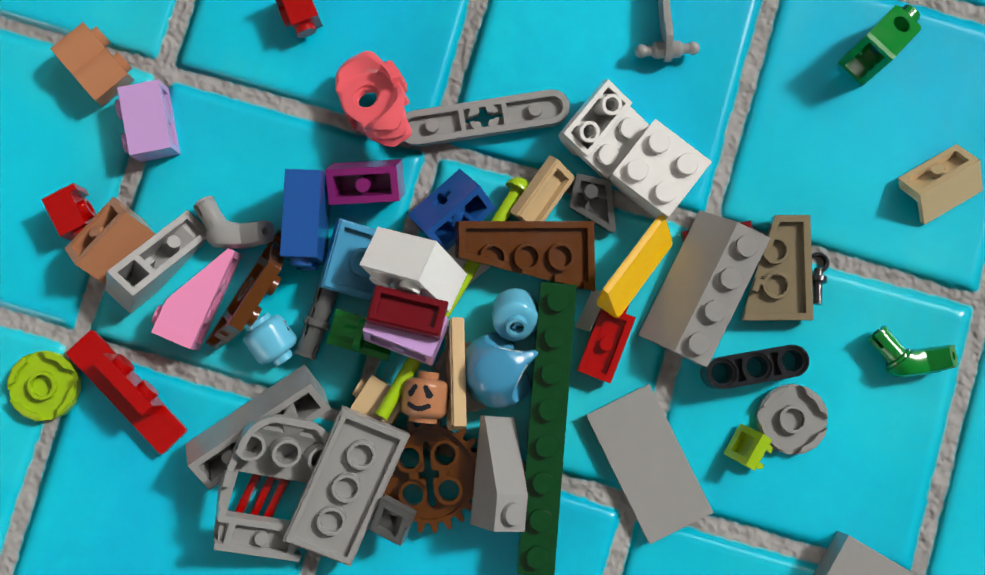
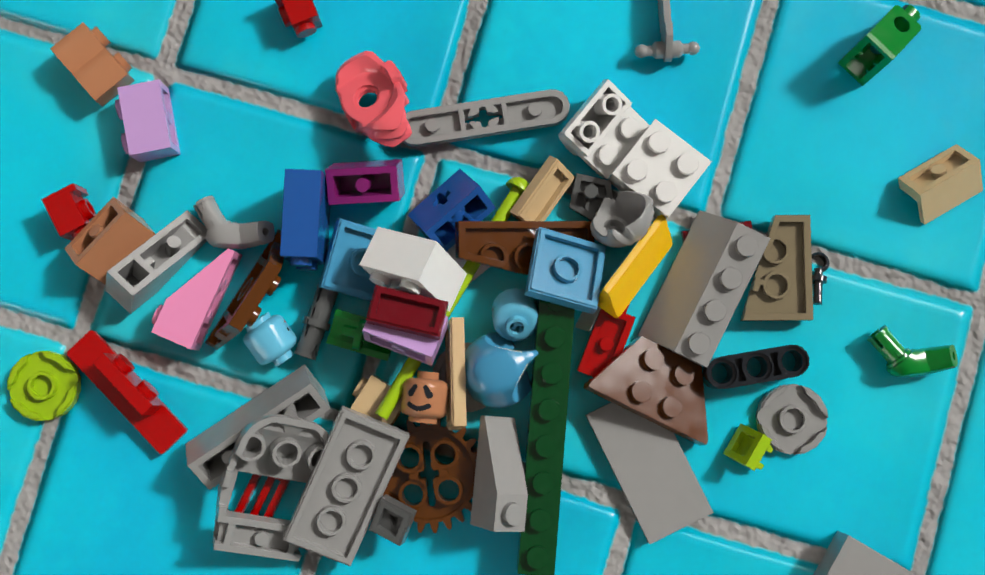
none -> dark azure tile [525,227,606,314]
none -> reddish brown wing [583,336,708,446]
none -> light grey hair [590,191,654,248]

